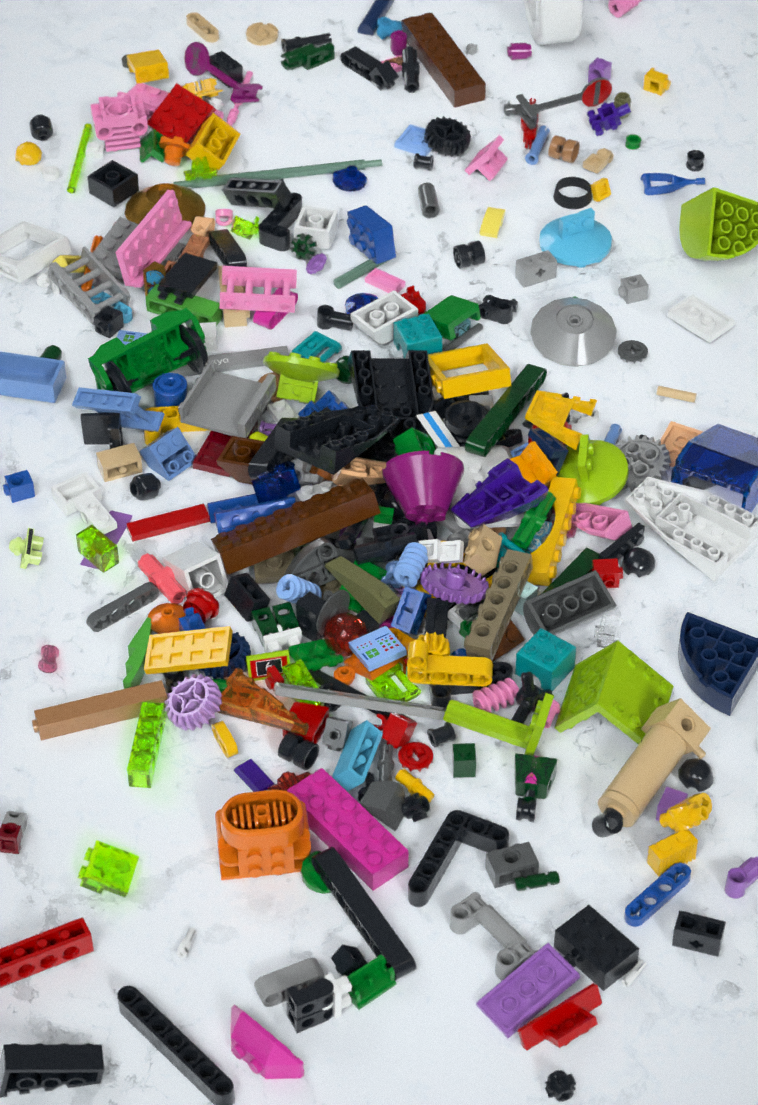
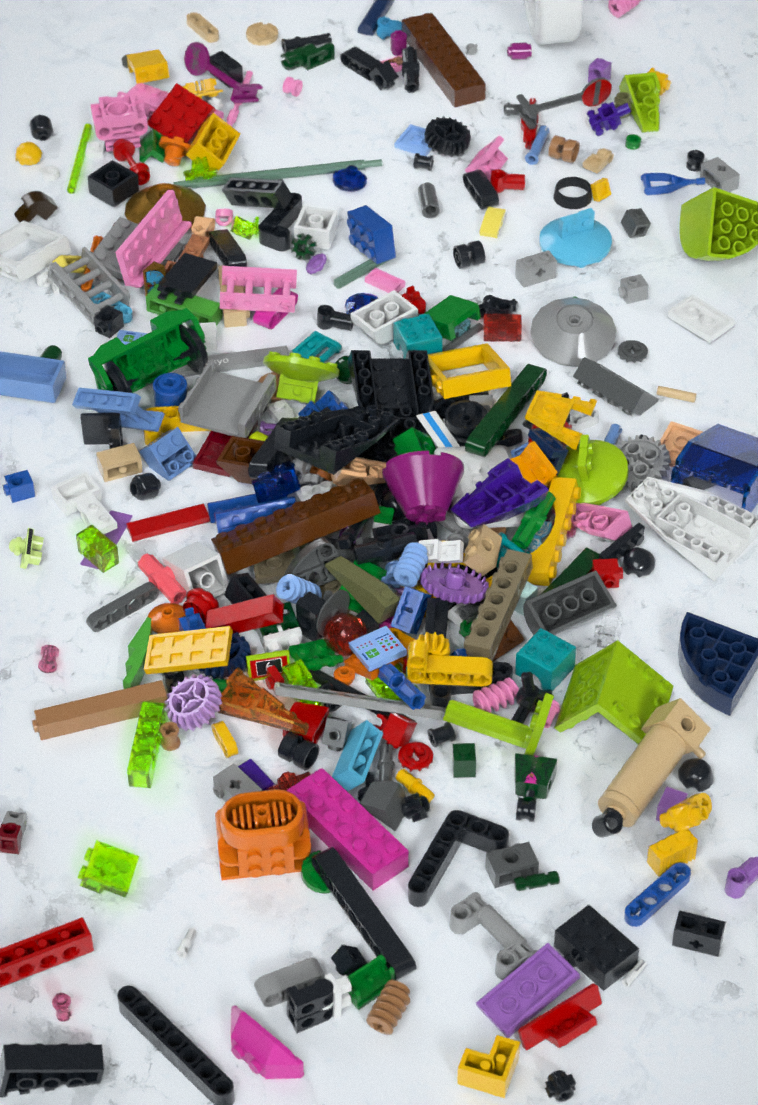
none -> dark brown brick [14,191,58,223]
none -> clear pink pin [52,993,72,1022]
none -> red piece [113,139,150,185]
none -> medium nougat bush [159,722,181,751]
none -> red brick [205,594,284,634]
none -> light grey brick [213,763,262,802]
none -> bright pink wheel [283,76,303,97]
none -> medium nougat piece [366,980,411,1035]
none -> blue piece [378,663,426,710]
none -> yellow brick [457,1035,520,1098]
none -> black beam [463,170,499,209]
none -> clear red brick [483,314,522,342]
none -> red piece [490,169,525,193]
none -> dark grey slope [573,357,659,416]
none -> lime wedge [619,72,660,133]
none -> dark grey brick [620,208,651,238]
none -> light grey brick [700,157,740,192]

